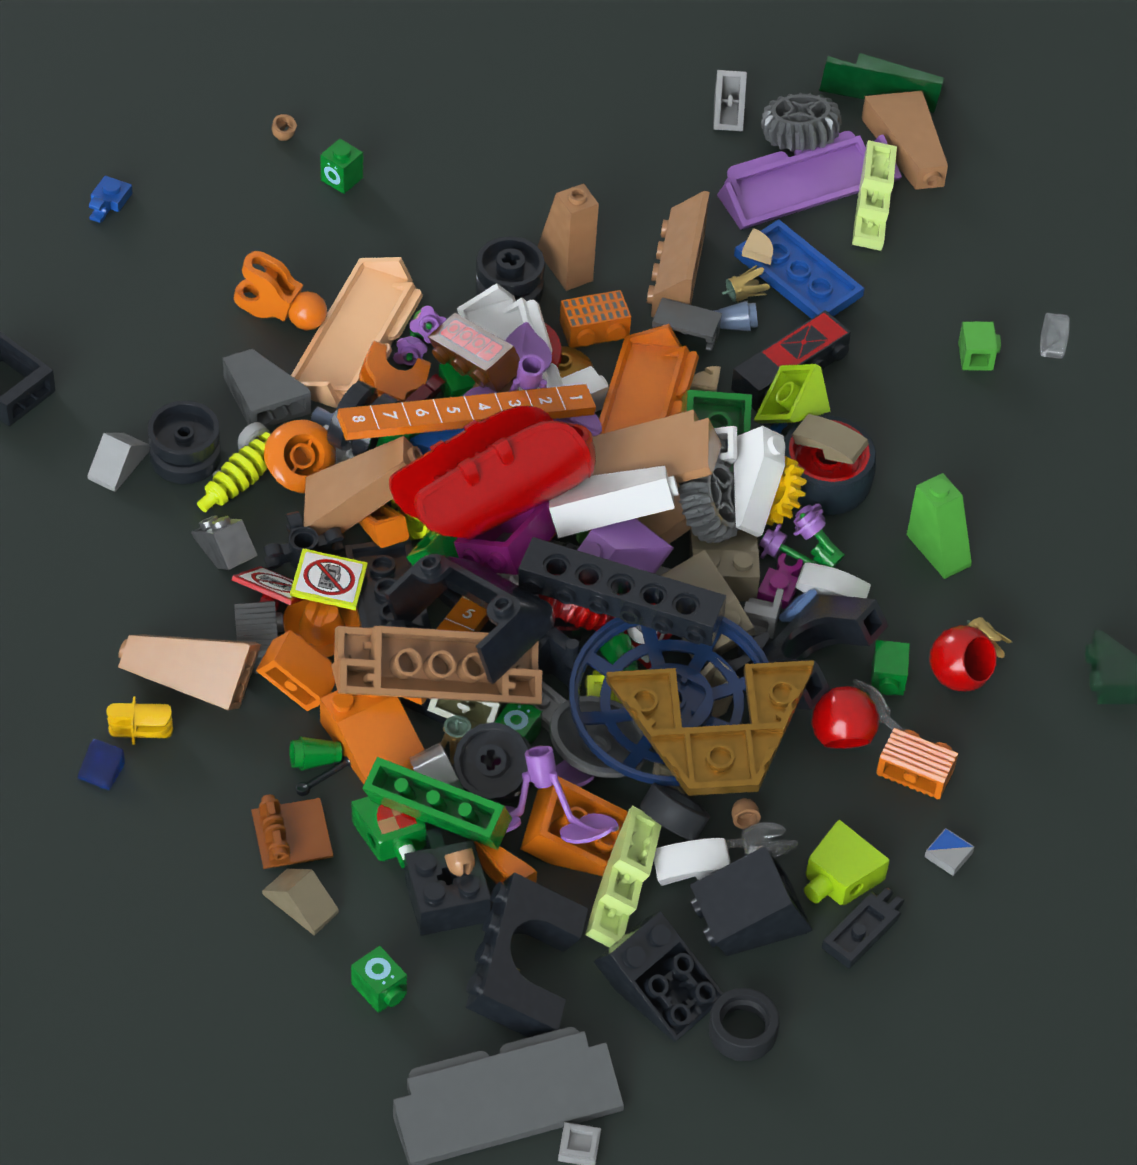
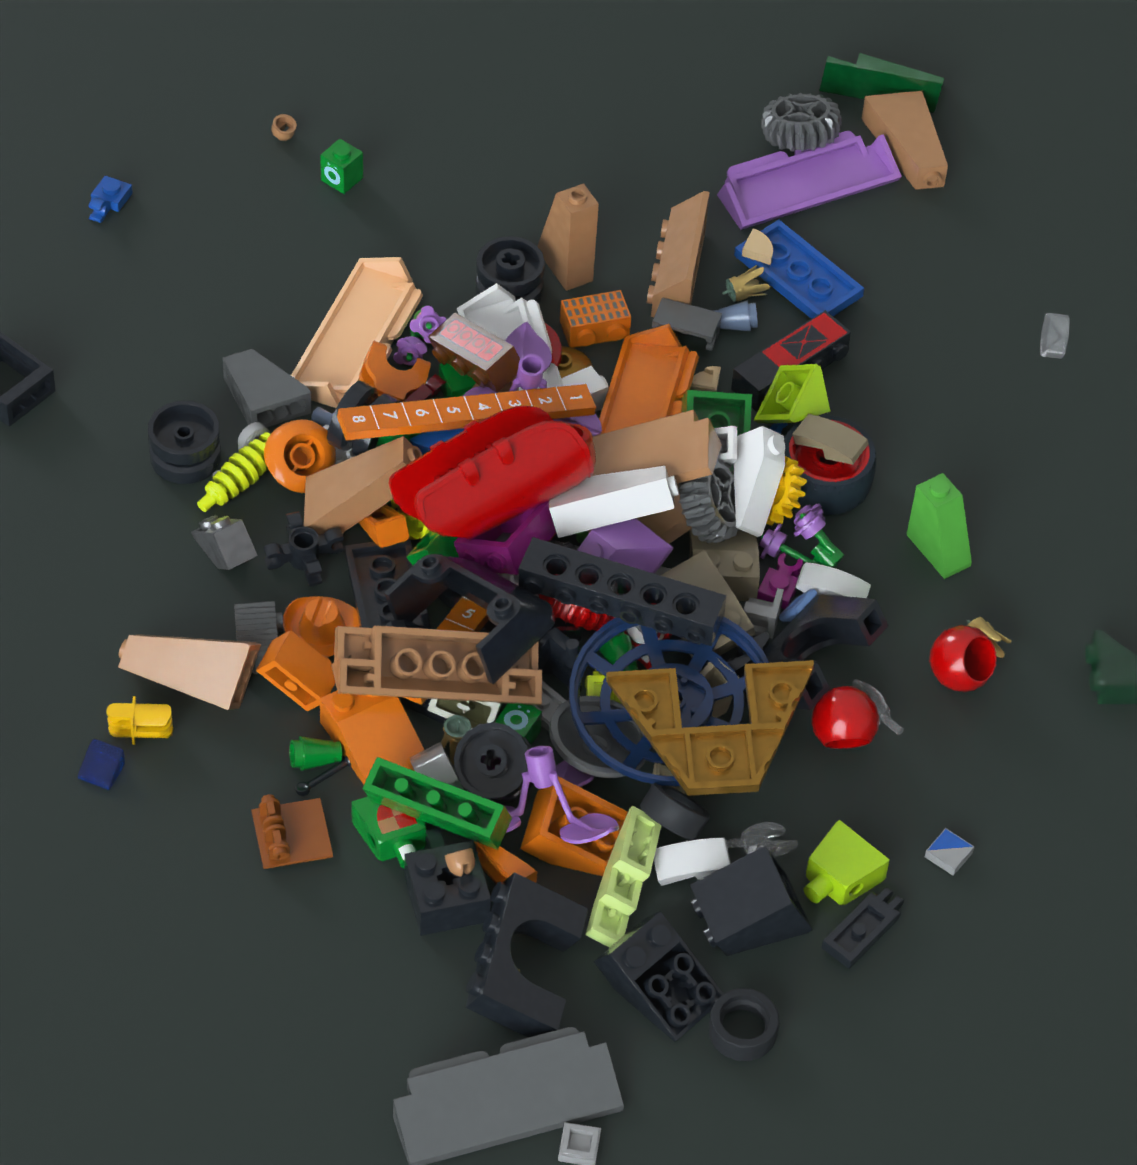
light grey slope [88,433,150,492] -> none
piece [232,566,305,611] -> none
orange piece [234,251,327,331] -> none
dark tan slope [262,869,339,935] -> none
piece [290,548,368,611] -> none
green brick [351,946,407,1013] -> none
light grey slope [713,70,747,131] -> none
medium nougat hinge [731,798,761,829] -> none
yellowish green slope [852,140,897,251] -> none
green brick [870,640,910,696] -> none
orange brick [876,727,959,800] -> none
bright green brick [958,321,1001,370] -> none

